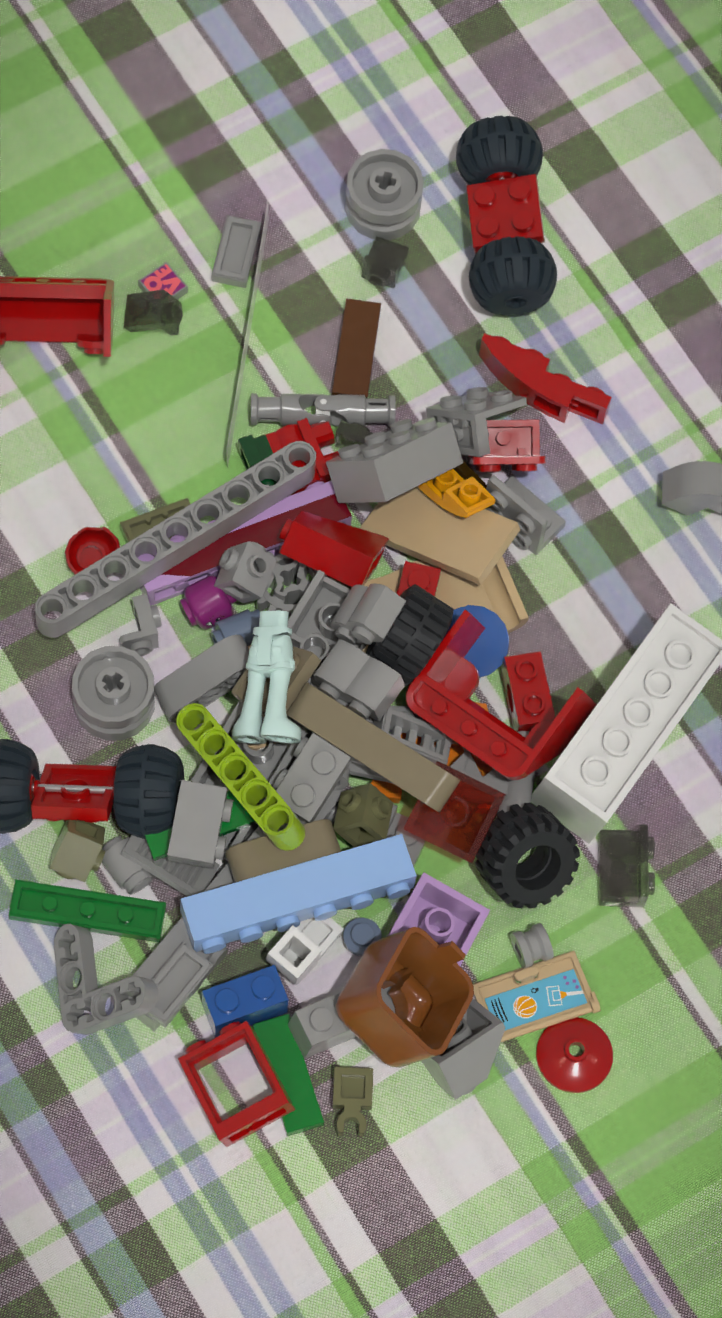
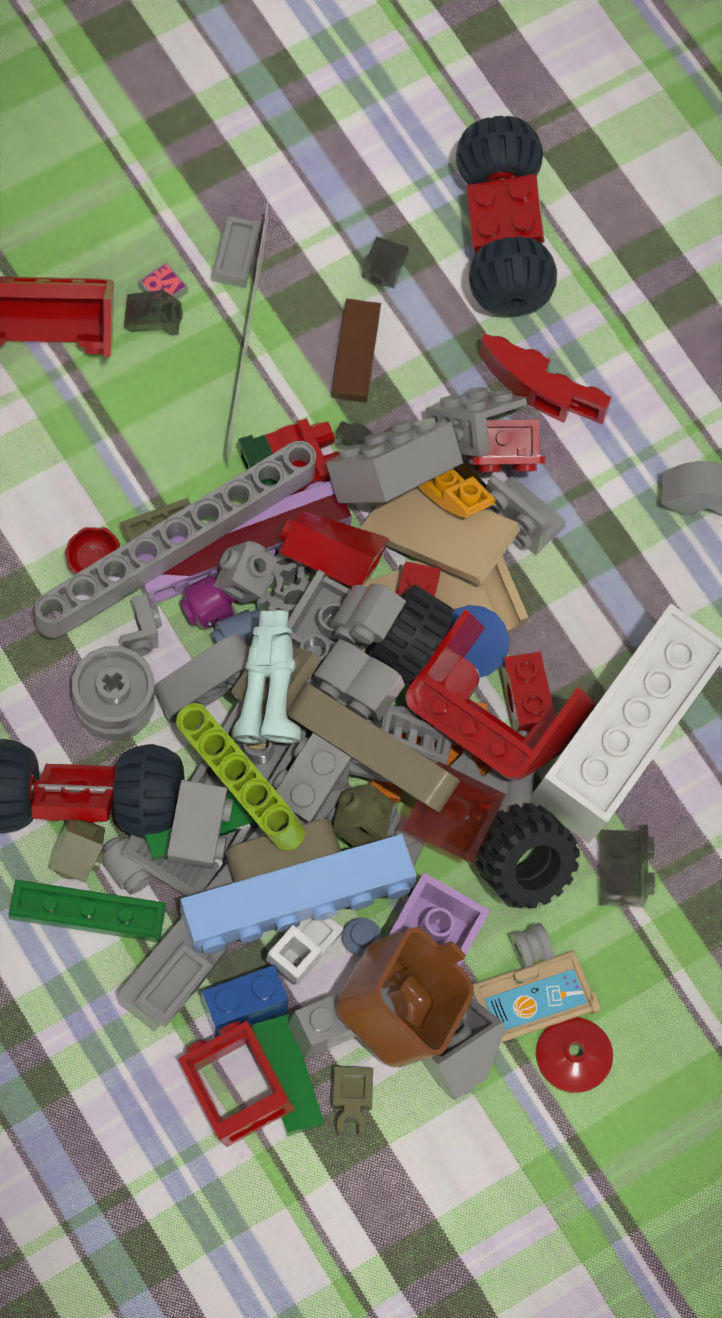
light grey beam [54,924,158,1035] -> none
light grey piece [251,393,396,427] -> none
light grey wheel [345,149,424,241] -> none

